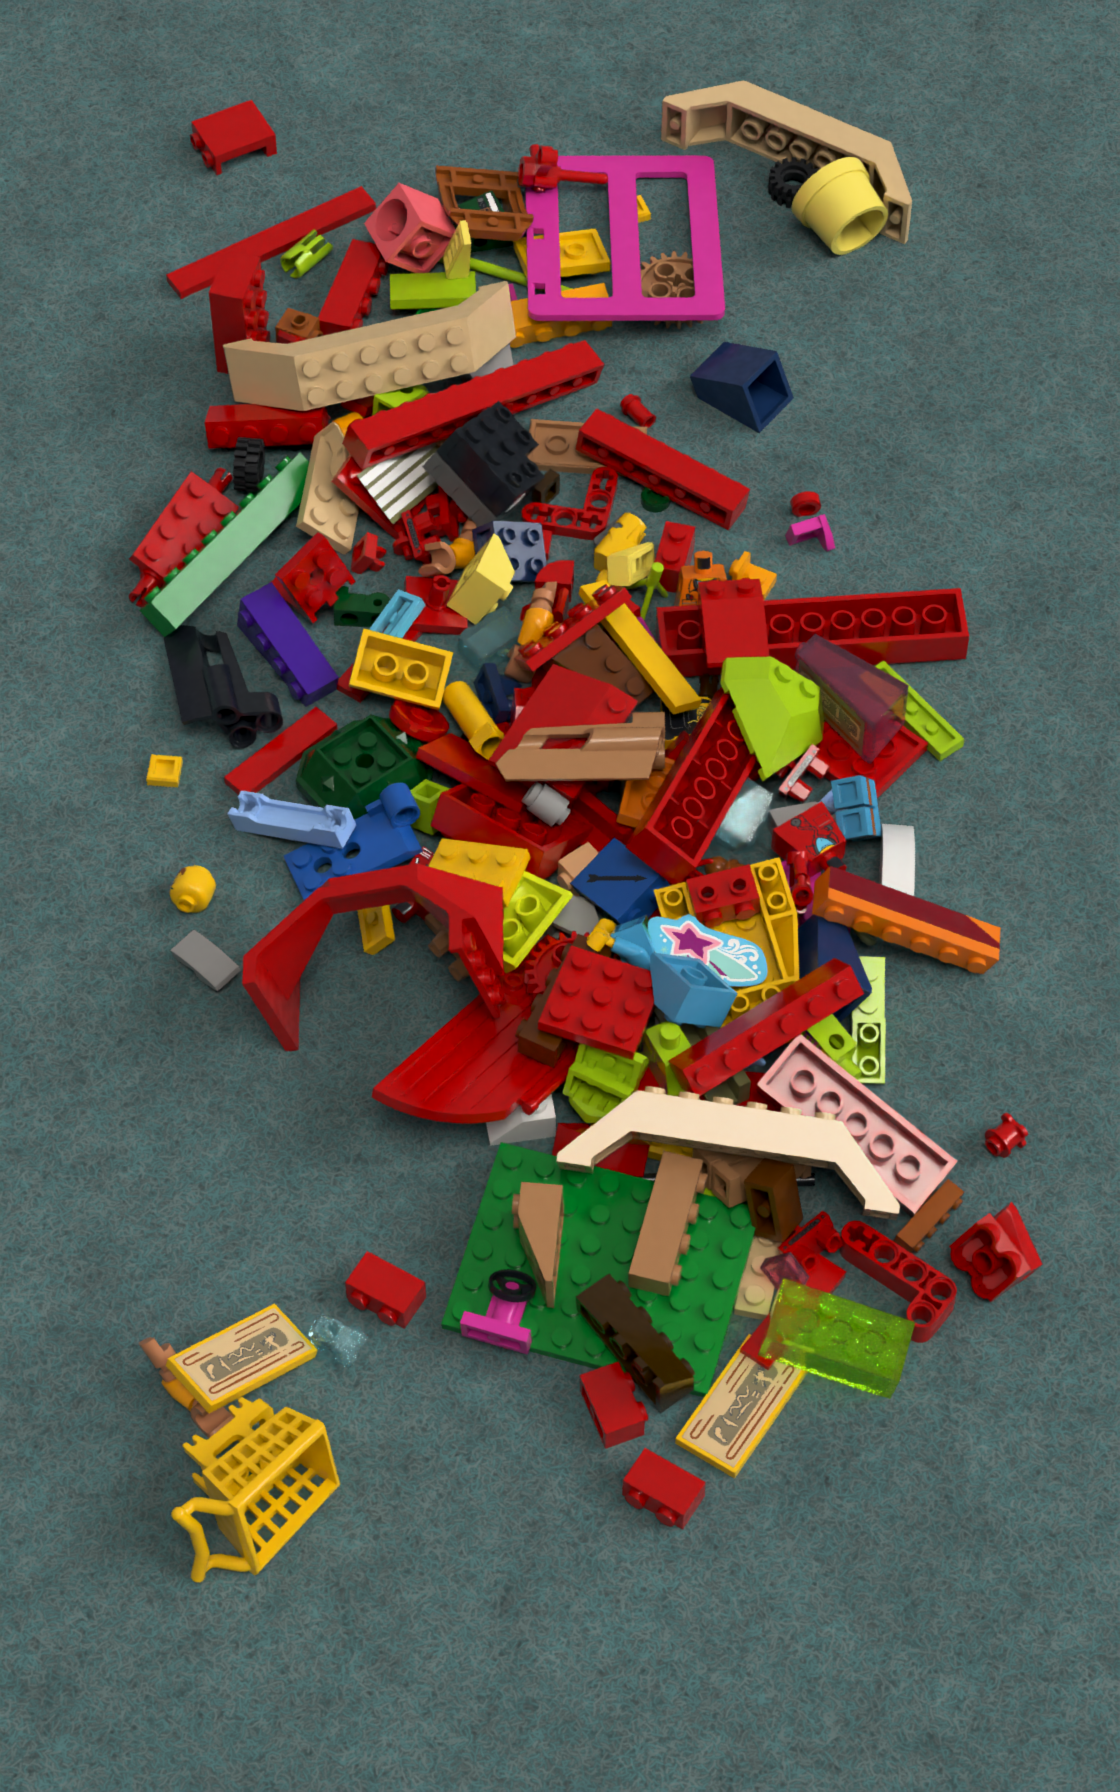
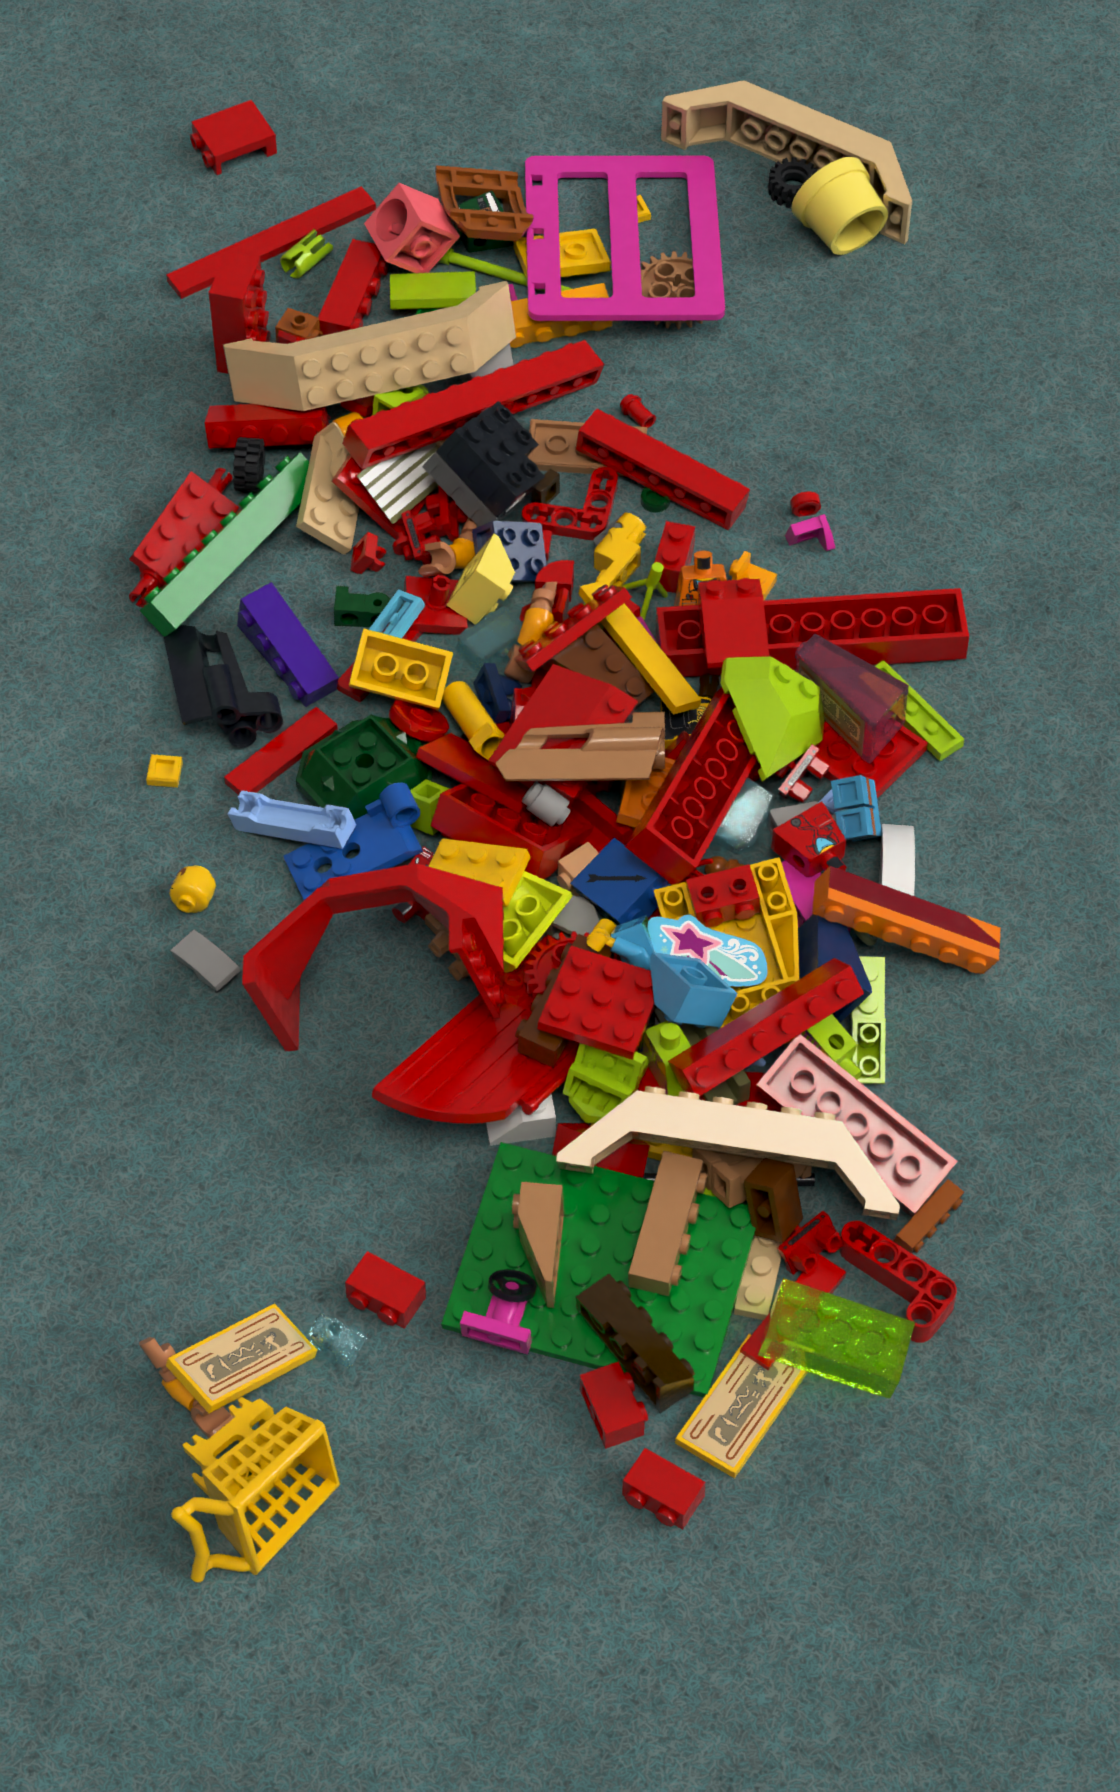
red bracket [270,532,356,624] -> none
yellow plate [357,905,395,955] -> none
light yellow slope [443,220,471,279] -> none
red piece [518,144,608,192] -> none
light yellow slope [607,542,655,586] -> none
dark blue slope [690,342,794,433] -> none
clear pink plate [760,1252,809,1292] -> none
red piece [786,851,813,917] -> none
red piece [949,1201,1043,1302] -> none
red brick [985,1113,1028,1158] -> none

